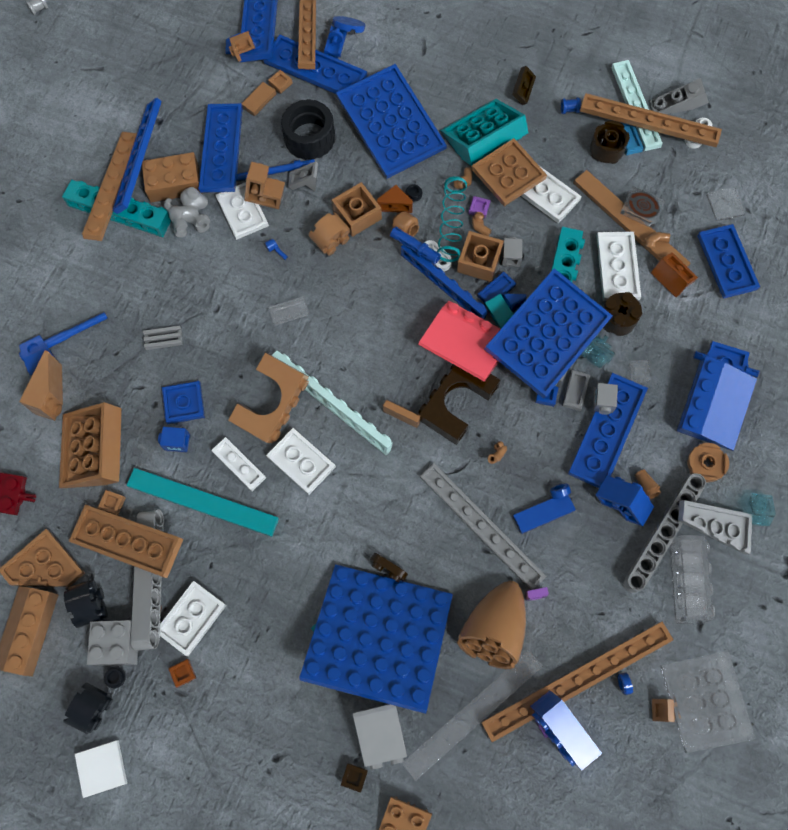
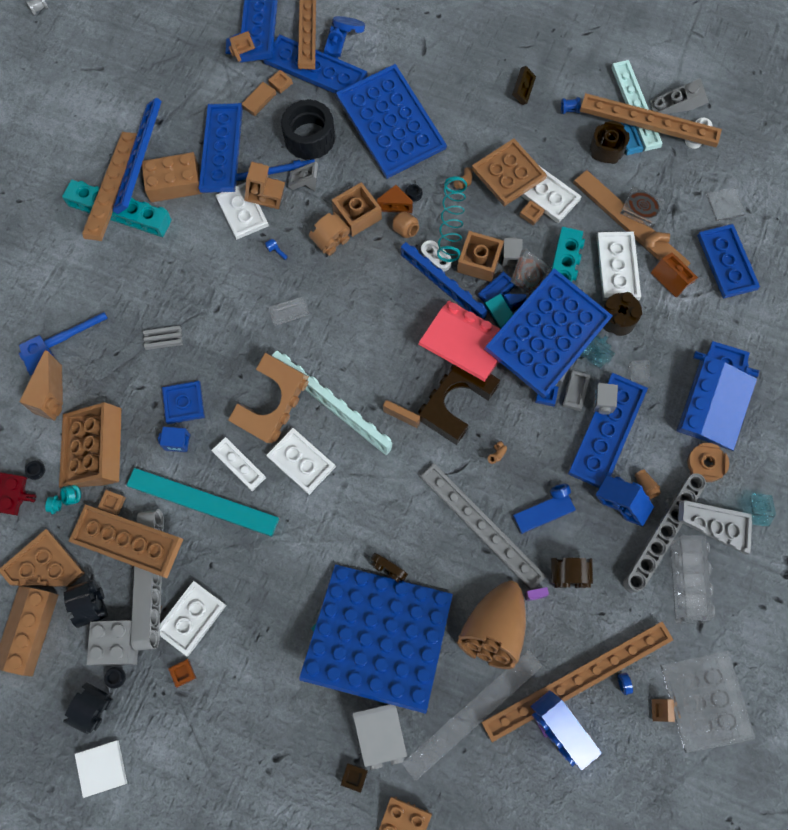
light grey animal [164,187,210,237] -> none
blue pin [390,227,441,264] -> none
teal slope [440,99,529,166] -> none
medium lavender tile [469,196,491,218] -> none
medium nougat arm [472,212,492,236] -> none
none -> black plate [25,461,45,480]
none -> teal plate [45,495,62,514]
none -> teal tile [60,485,81,506]
none -> clear tile [511,249,552,295]
none -> medium nougat plate [519,200,545,226]
none -> dark brown brick [551,558,593,588]

